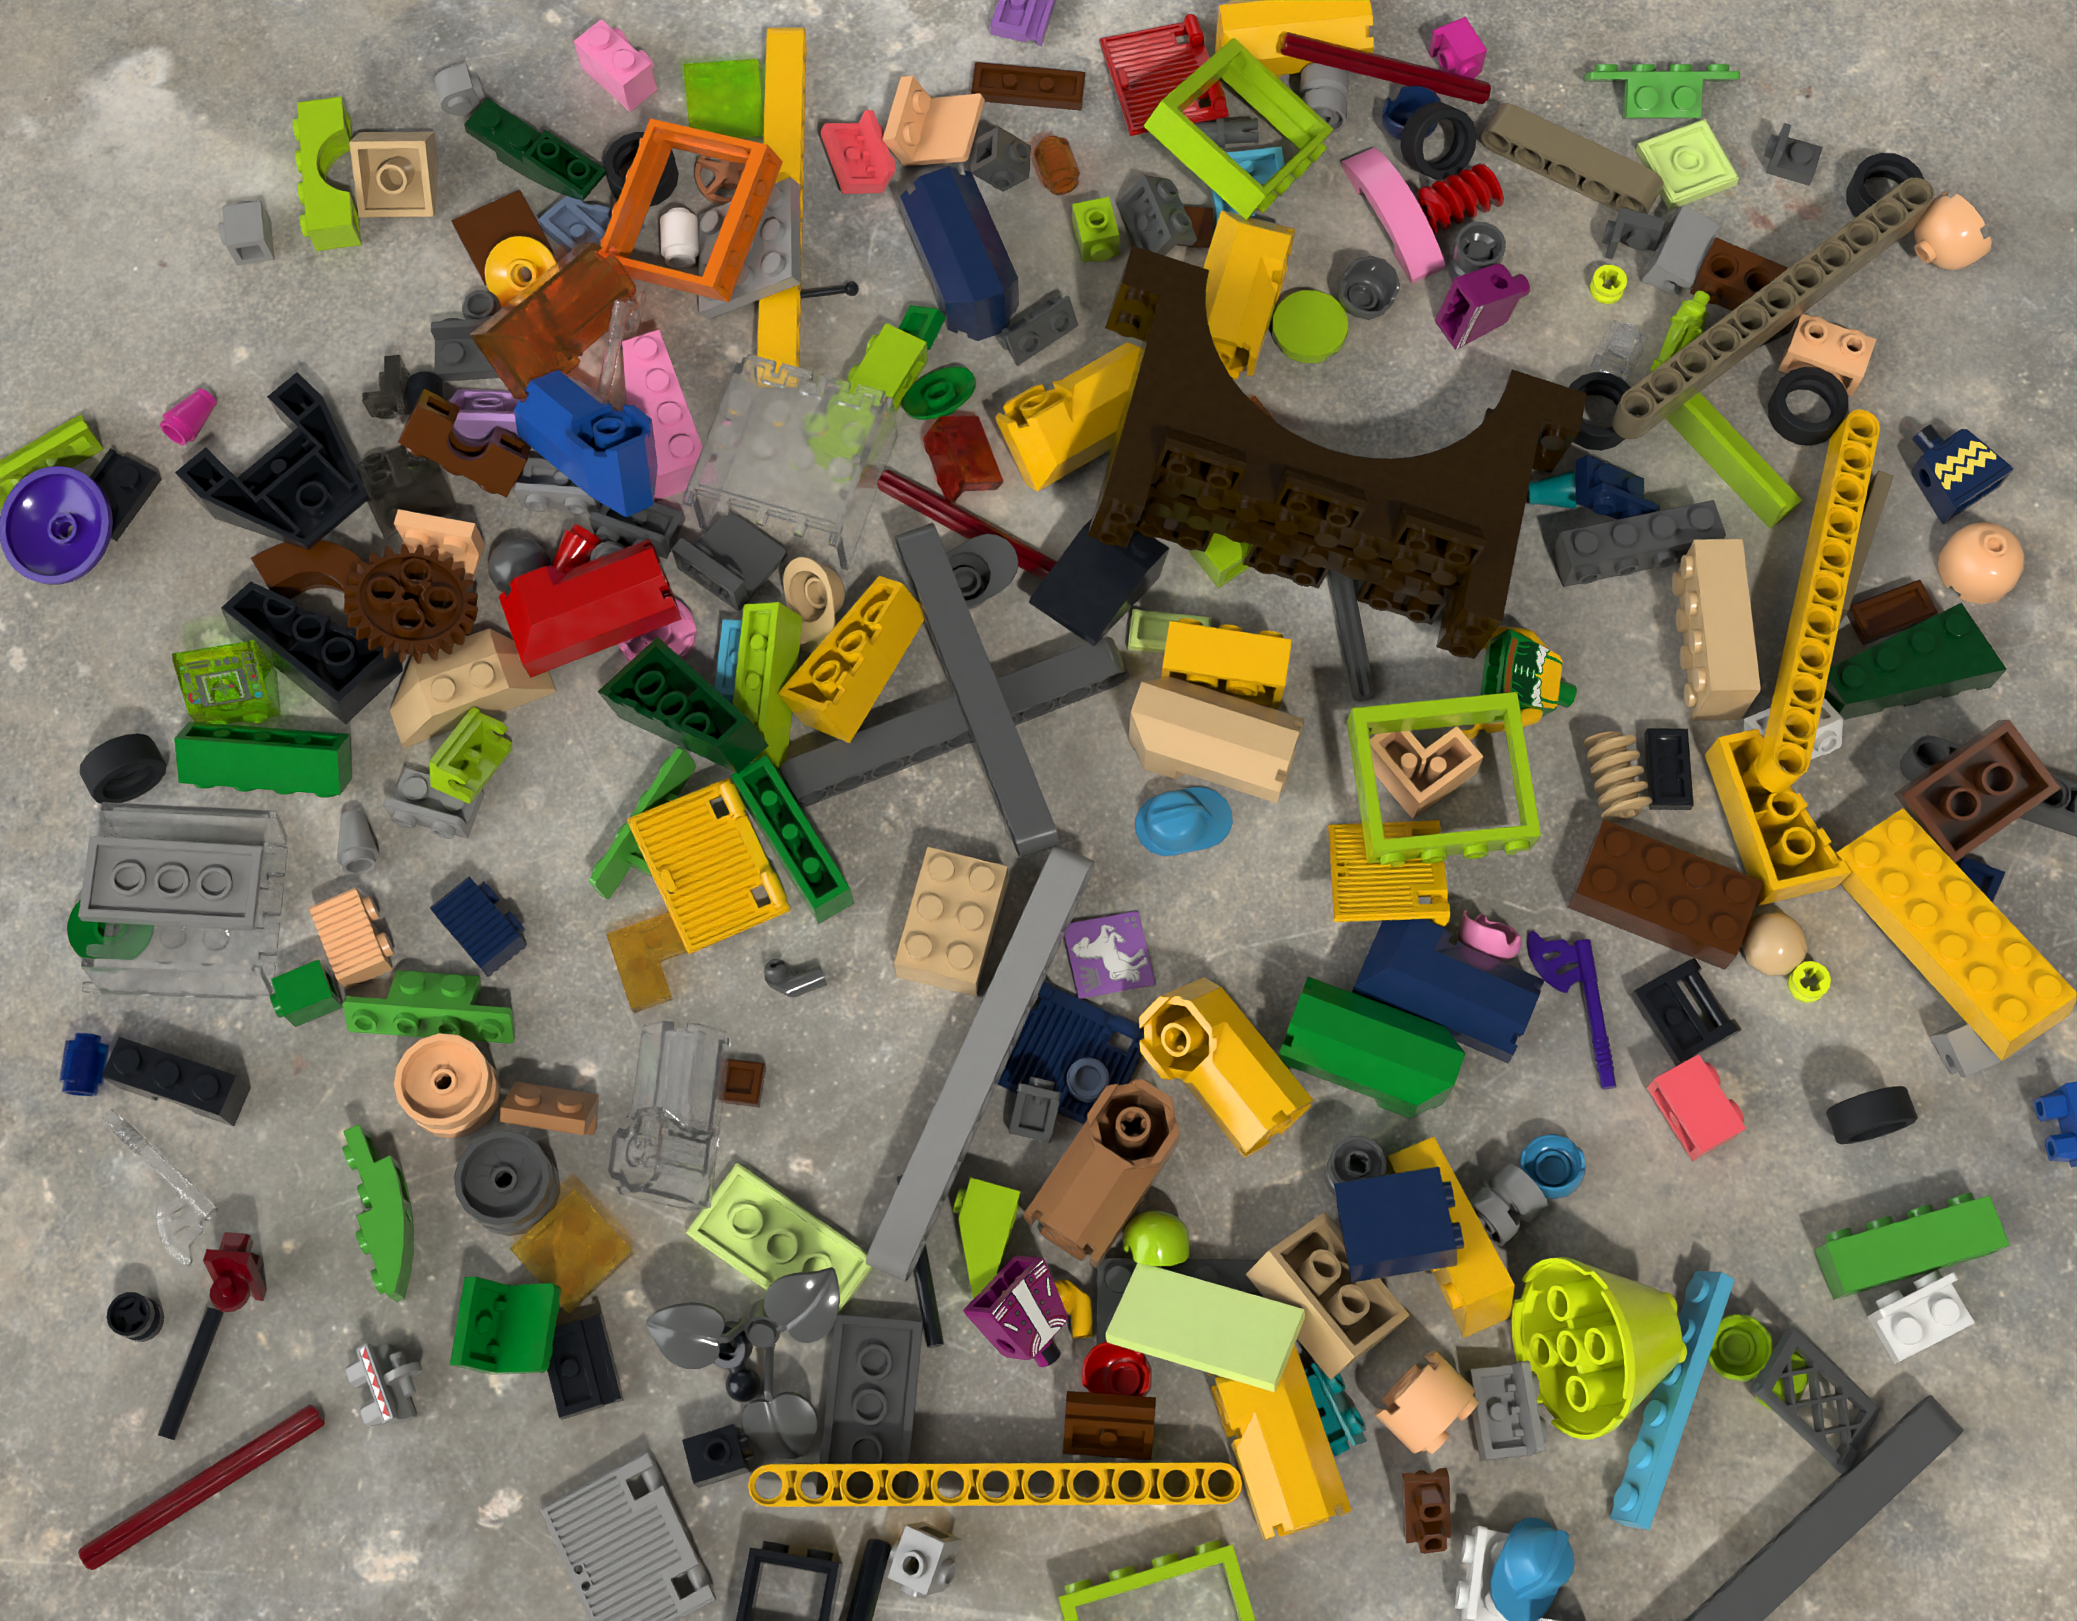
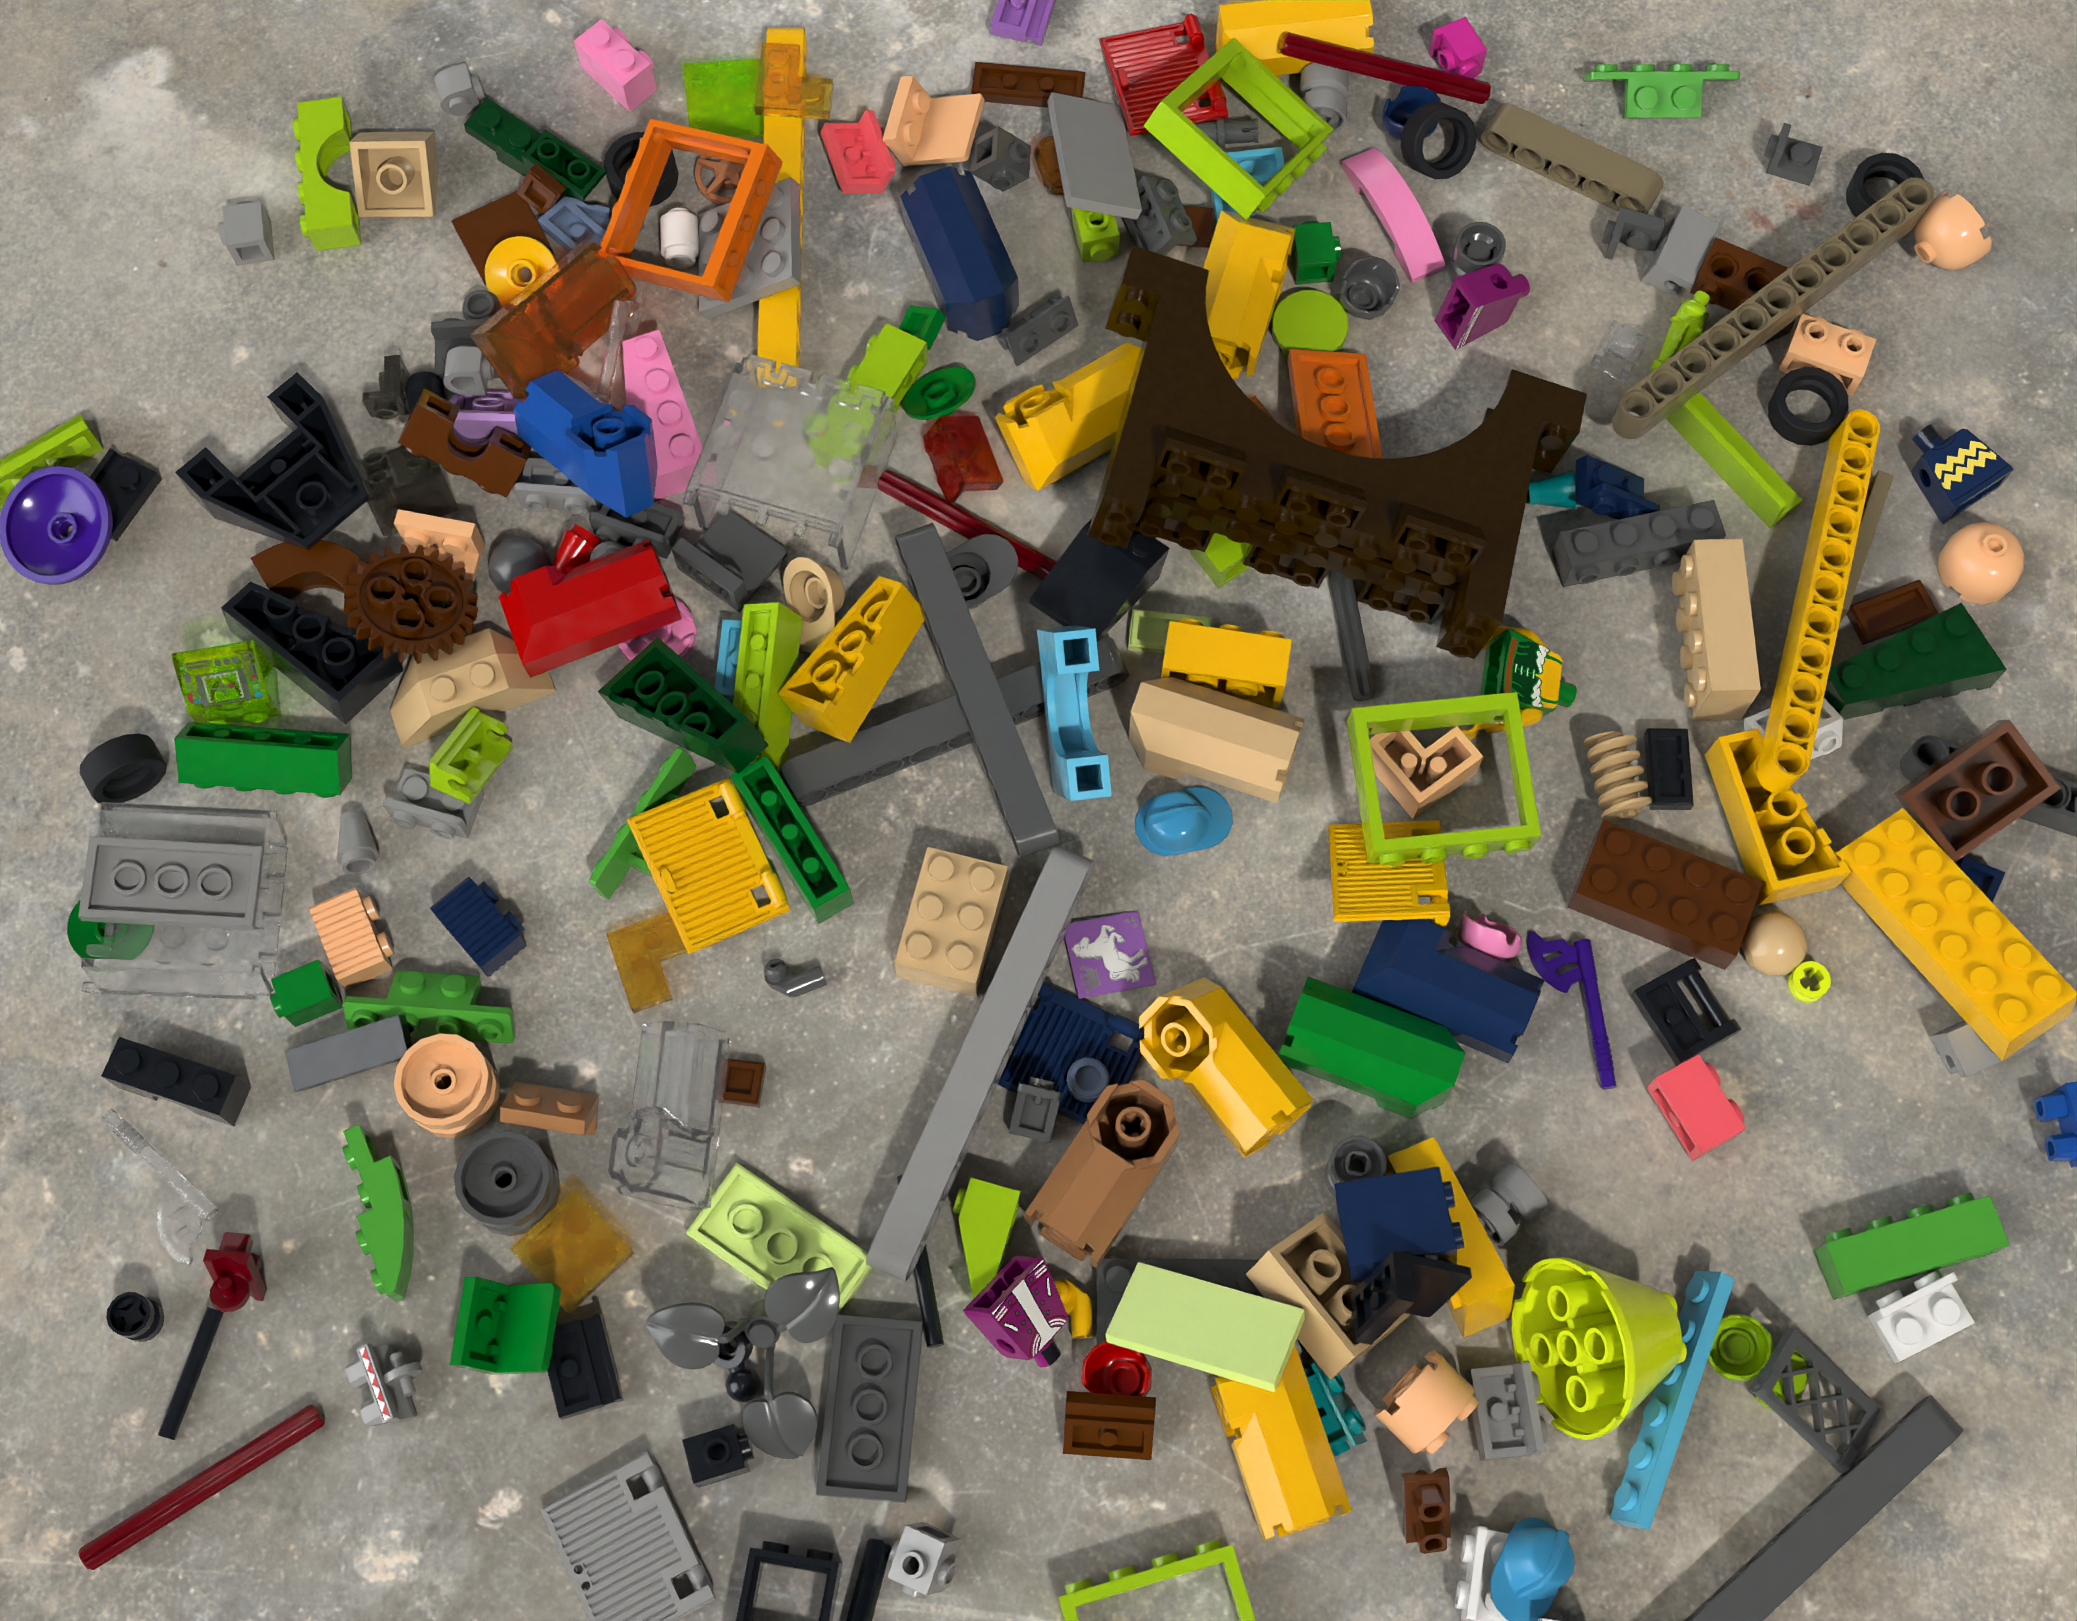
clear blue brick [59,1033,109,1097] -> none
dark pink cone [160,388,217,446] -> none
yellow beam [748,1462,1242,1507] -> none
black hinge [800,281,859,299] -> none
lime hair [1123,1209,1189,1266] -> none
red piece [1417,163,1504,235] -> none
dark azure hair [1520,1134,1586,1200] -> none
black tyre [1569,372,1637,451] -> none
neon yellow bush [1589,265,1627,304] -> none
yellowish green tile [1635,119,1739,210] -> none
black tyre [1826,1086,1918,1145] -> none
none -> tile [285,1015,413,1092]
none -> light grey plate [443,345,495,396]
none -> reddish brown tile [516,163,566,215]
none -> clear yellow plate [754,42,834,120]
none -> medium azure arch [1037,625,1112,801]
none -> light grey tile [1047,92,1142,220]
none -> orange plate [1287,349,1383,458]
none -> green brick [1291,221,1341,285]
none -> black bracket [1350,1251,1472,1345]

